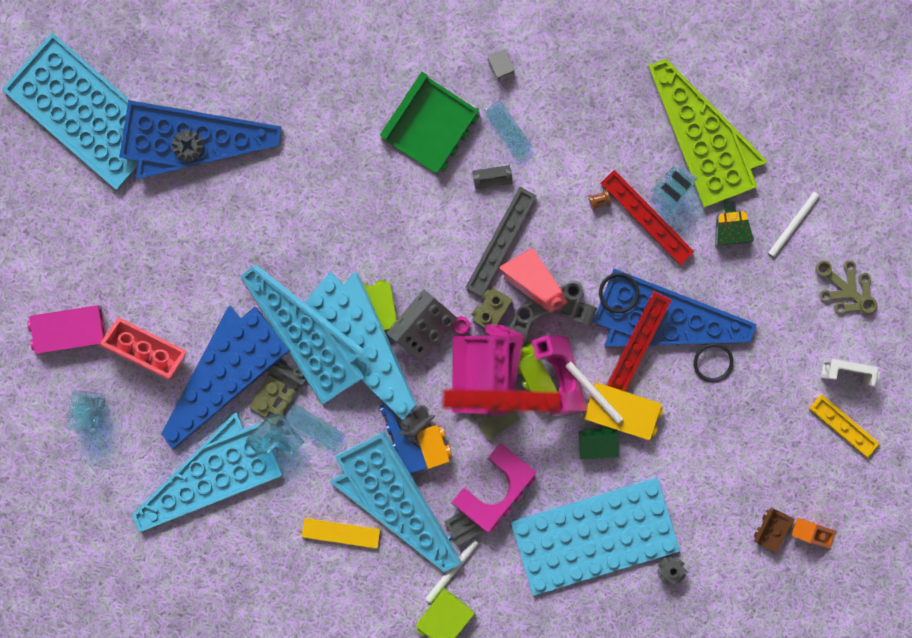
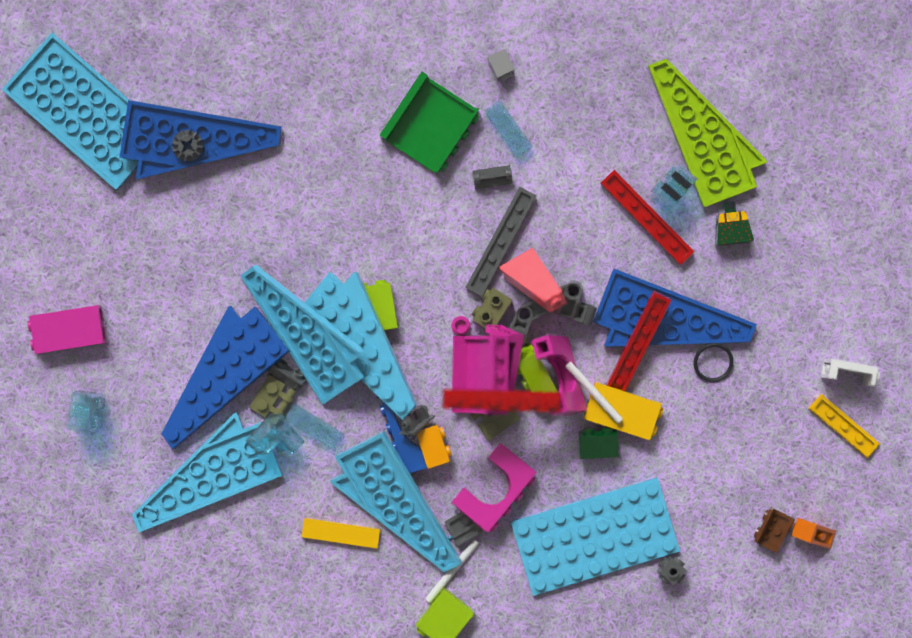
coral slope [99,317,187,380] -> none
dark grey piece [387,289,458,362] -> none
dark orange bush [588,189,612,211] -> none
black tyre [599,273,639,313] -> none
white bar [768,192,820,257] -> none
olive plant [815,261,877,315] -> none

